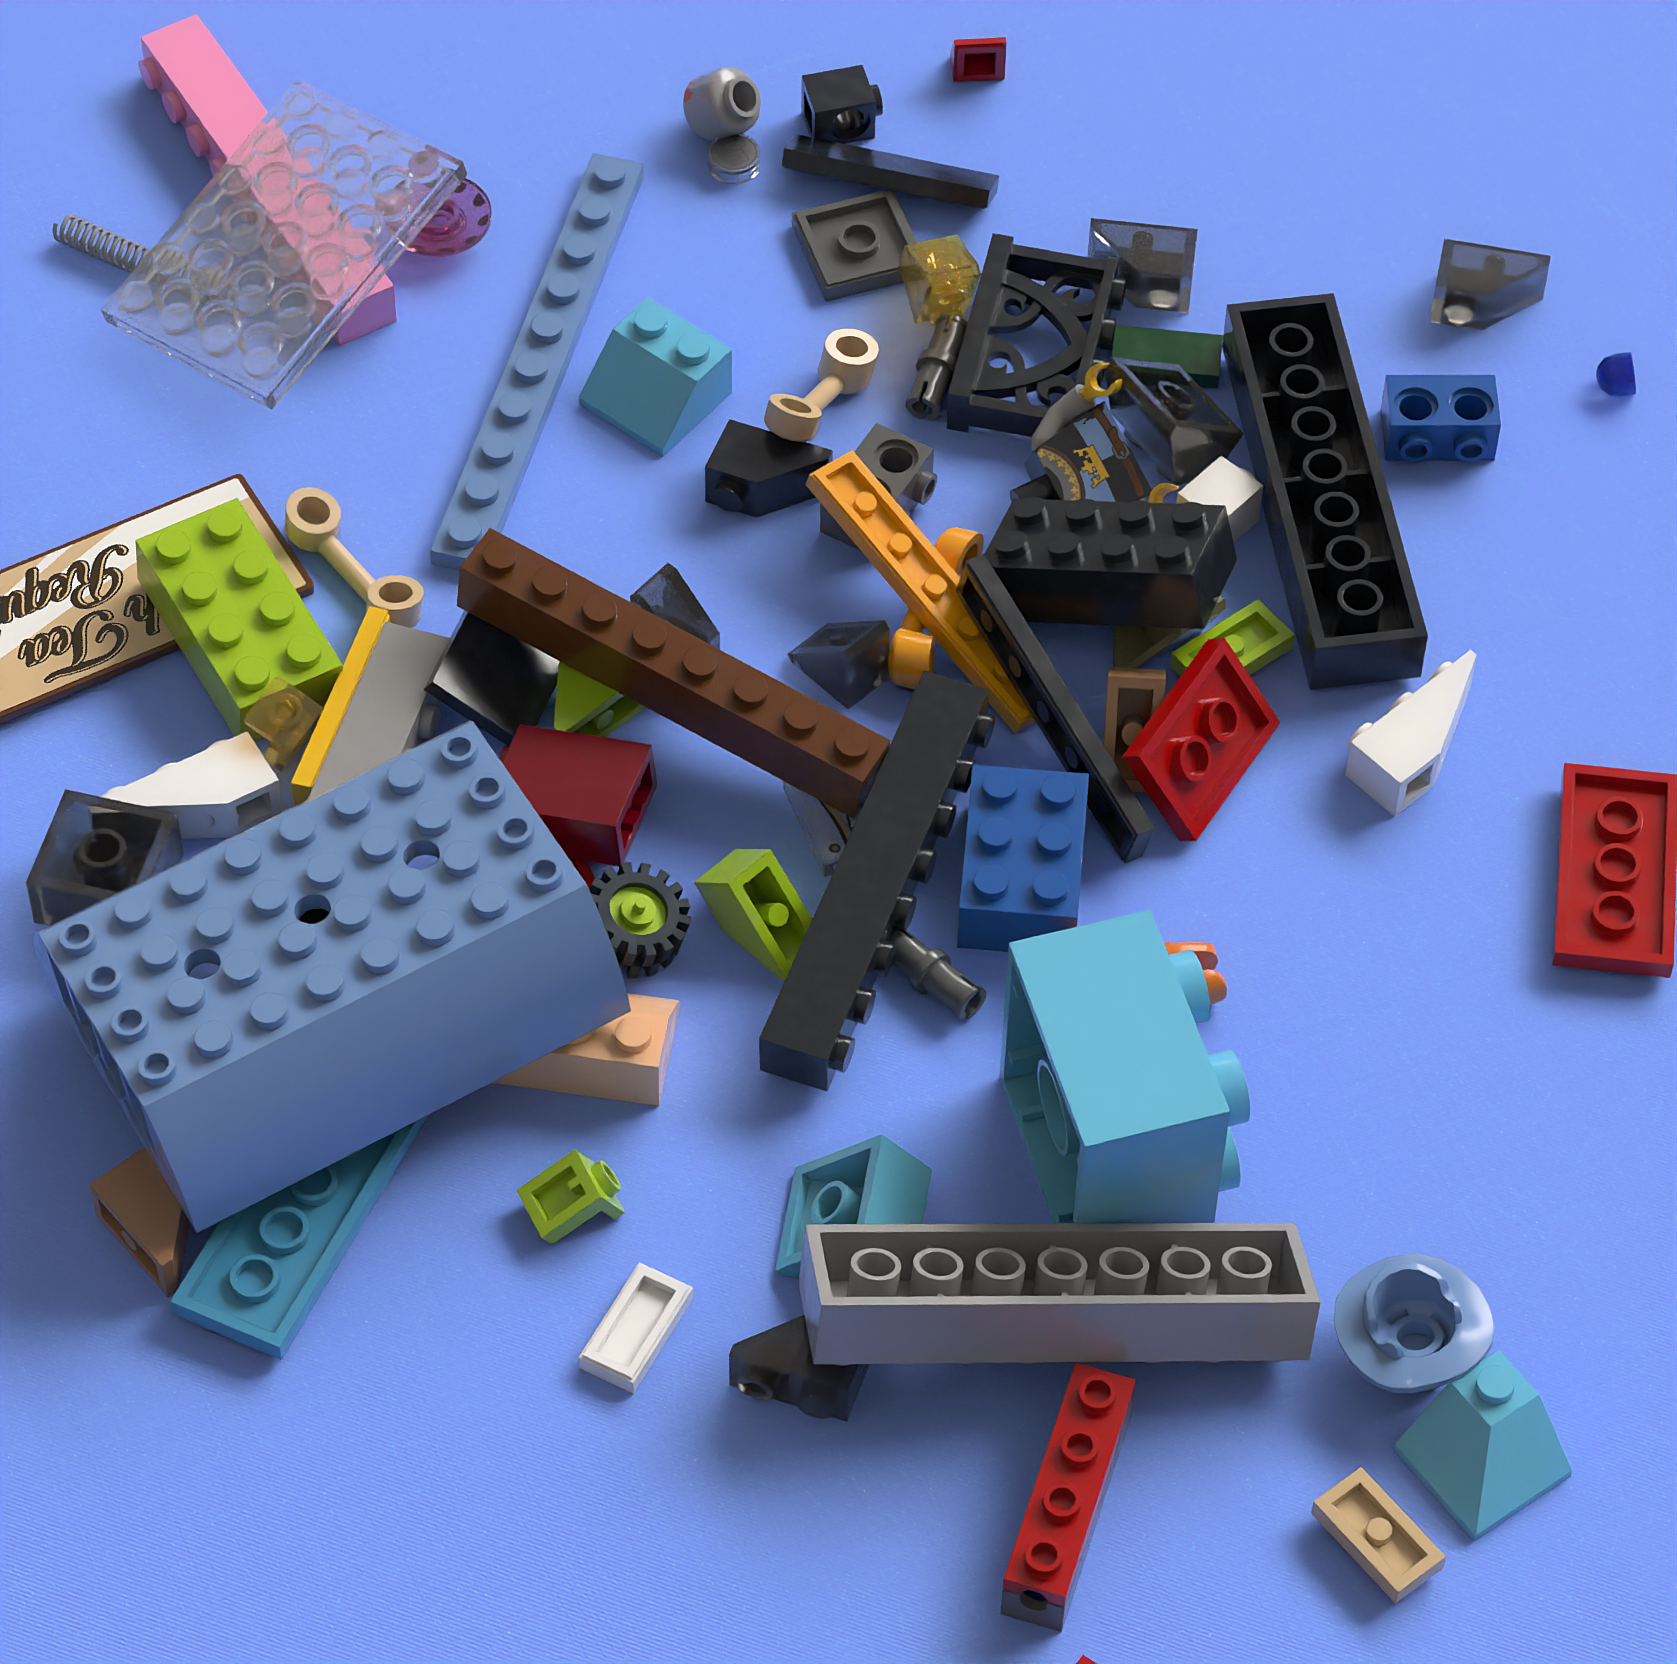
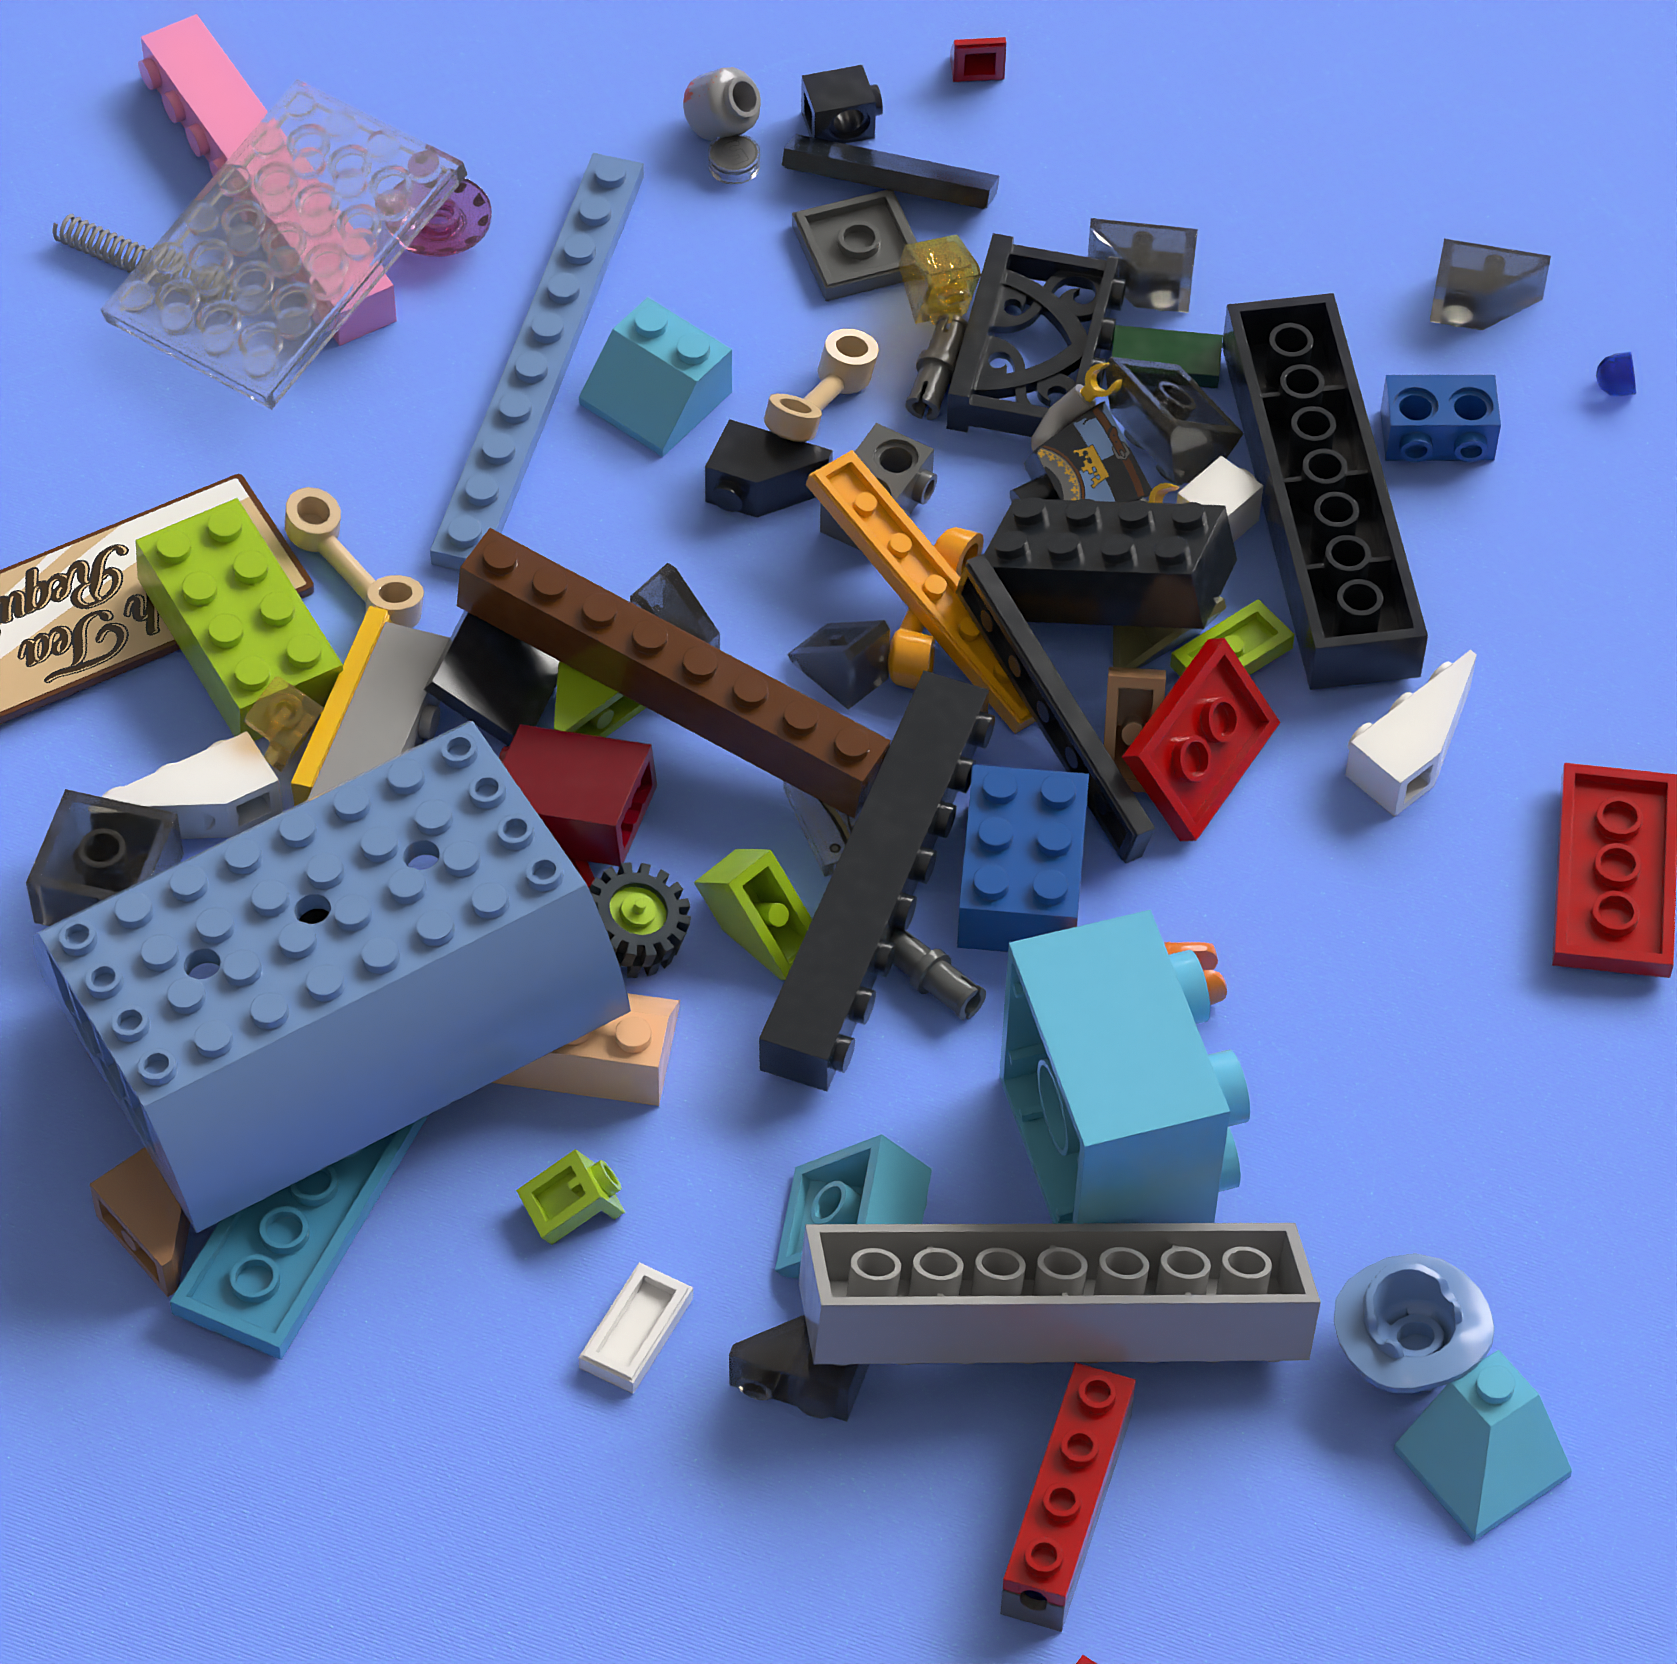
tan plate [1311,1467,1446,1604] -> none

